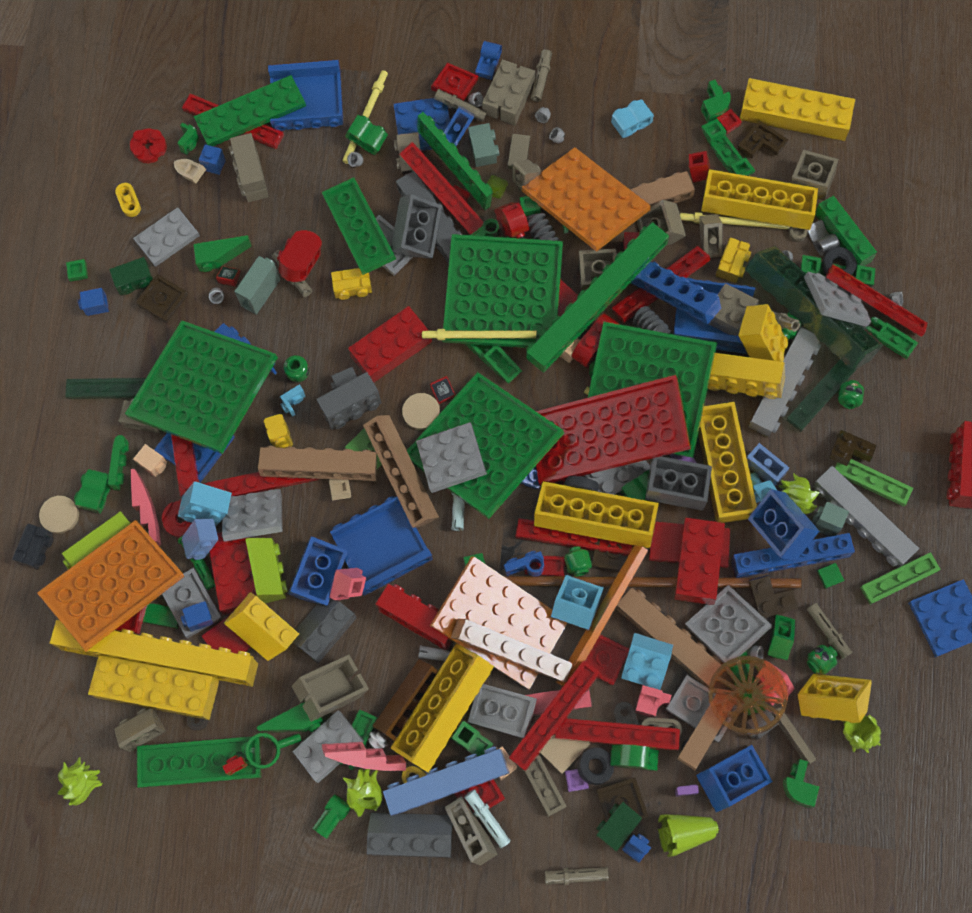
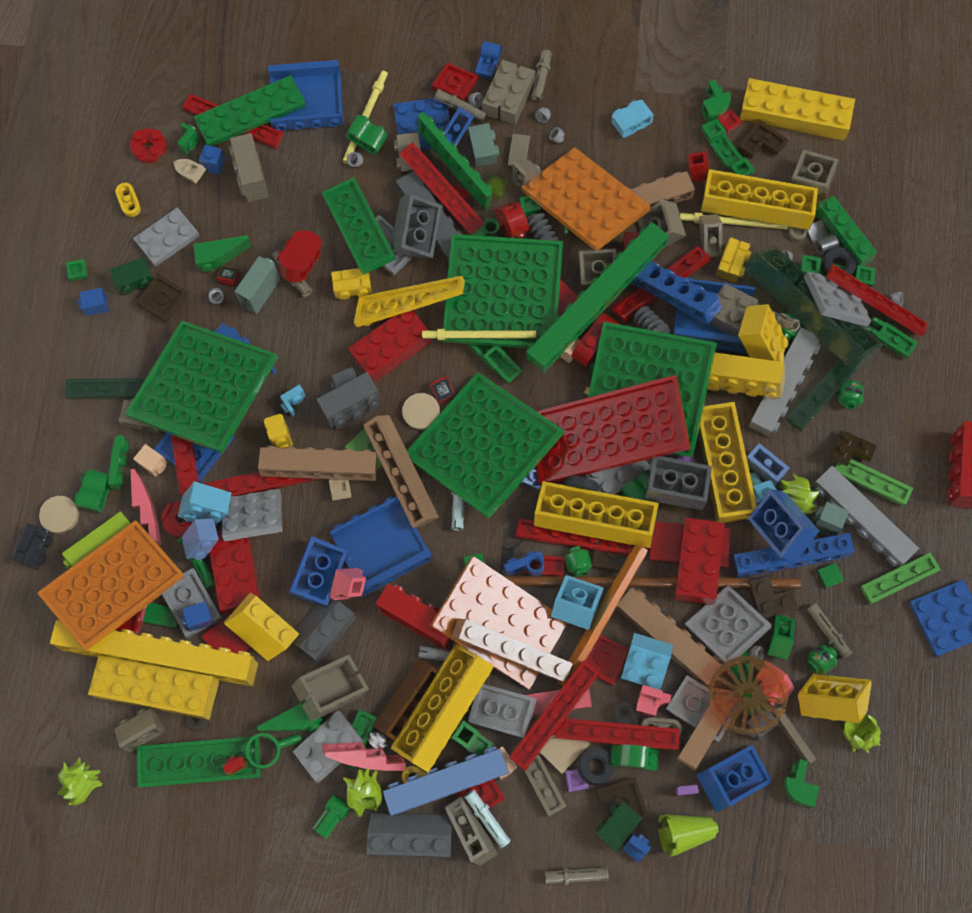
lime slope [246,538,288,603] -> none
green head [283,355,309,383] -> none
light grey plate [416,422,487,493] -> none
none -> yellow wing [354,276,465,327]

